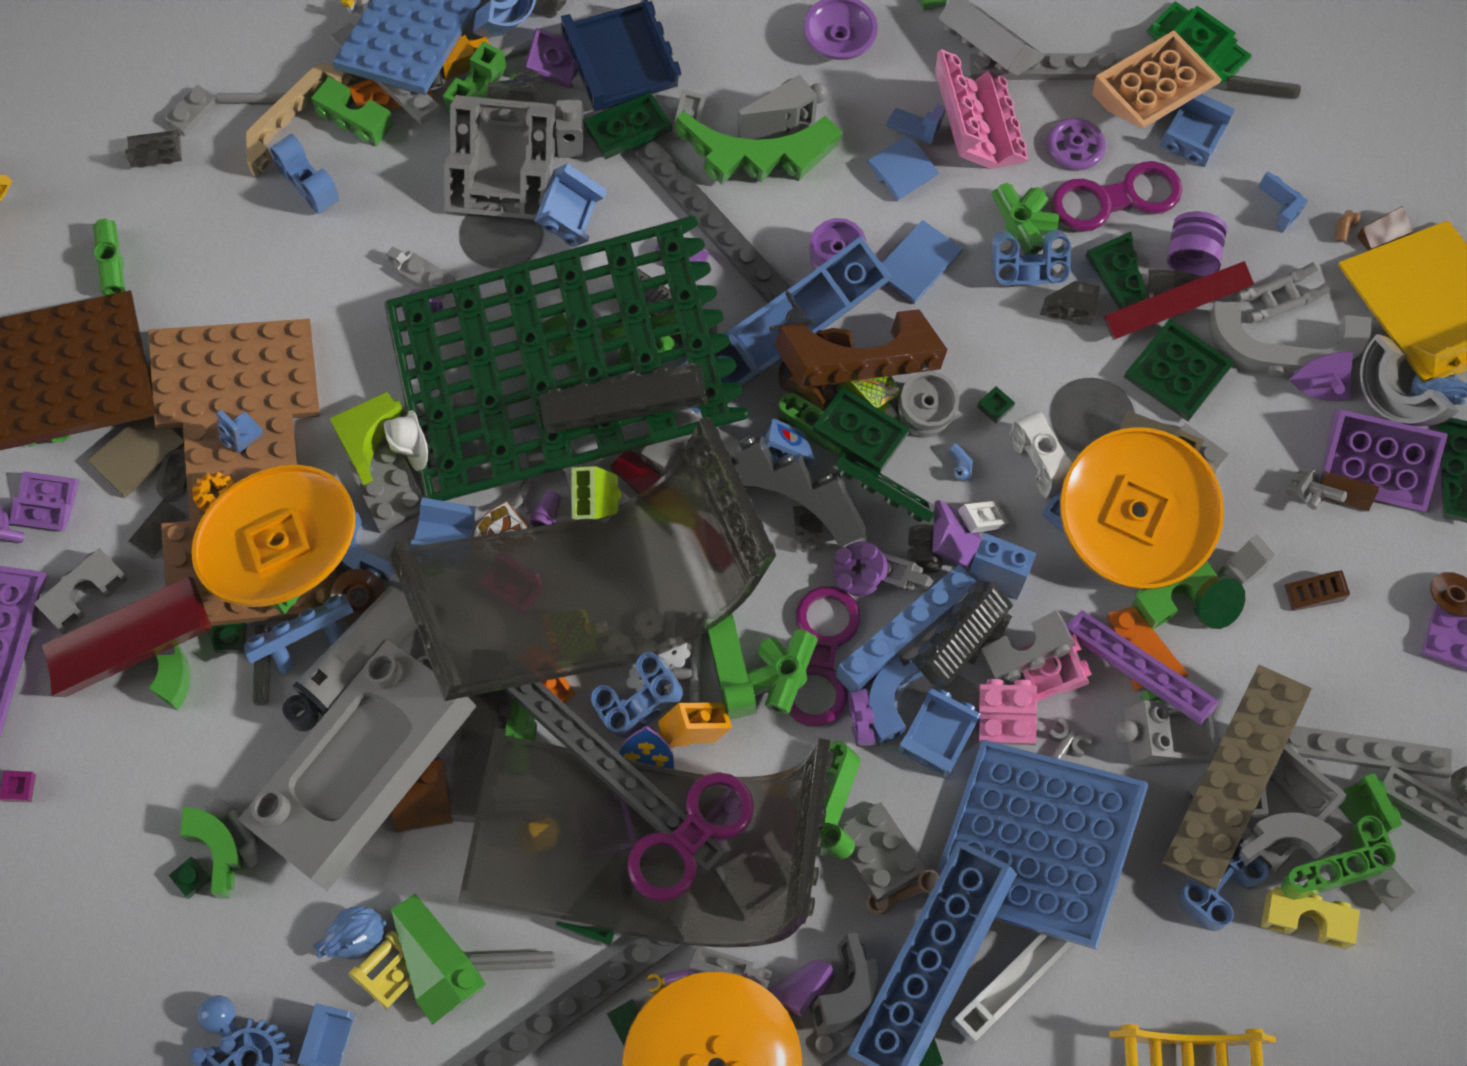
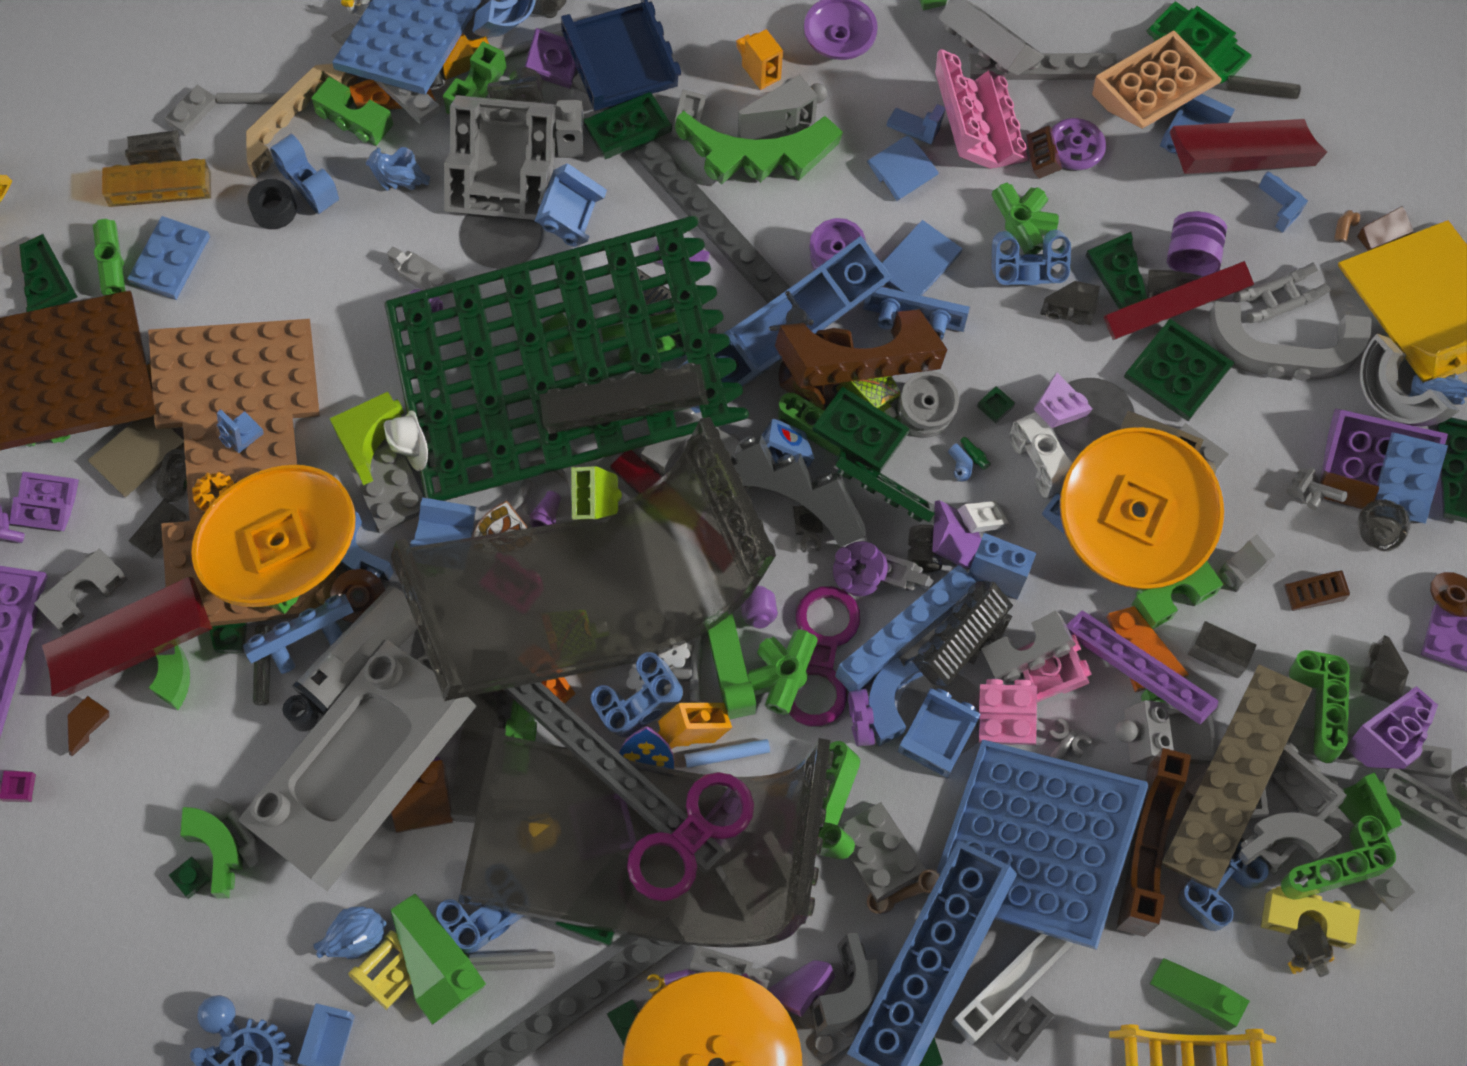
magenta bar [1051,161,1183,232] -> none
dark green tile [1194,575,1246,629] -> none
medium lavender shield [1289,351,1353,401] -> none
none -> dark green wing [19,234,78,312]
none -> reddish brown slope [67,696,110,757]
none -> clear yellow brick [102,158,211,207]
none -> medium blue plate [127,216,210,300]
none -> black tyre [247,179,297,229]
none -> medium blue hair [365,147,430,191]
none -> medium blue beam [436,864,530,954]
none -> light blue piece [684,739,770,768]
none -> light orange hinge [736,29,783,90]
none -> medium lavender head [740,586,778,629]
none -> medium blue plate [863,287,970,340]
none -> green piece [960,437,991,470]
none -> flat silver plate [993,996,1055,1062]
none -> reddish brown slope [1026,125,1062,179]
none -> lavender wing [1034,373,1092,428]
none -> reddish brown arch [1116,748,1191,937]
none -> bright green slope [1149,958,1250,1031]
none -> dark red arch [1170,119,1328,174]
none -> clear smoke brick [1187,621,1257,678]
none -> clear smoke piece [1287,922,1334,977]
none -> bright green beam [1289,650,1350,763]
none -> medium lavender wedge [1345,686,1438,769]
none -> clear smoke piece [1357,499,1411,552]
none -> clear smoke slope [1360,635,1409,704]
none -> medium blue plate [1370,432,1448,524]

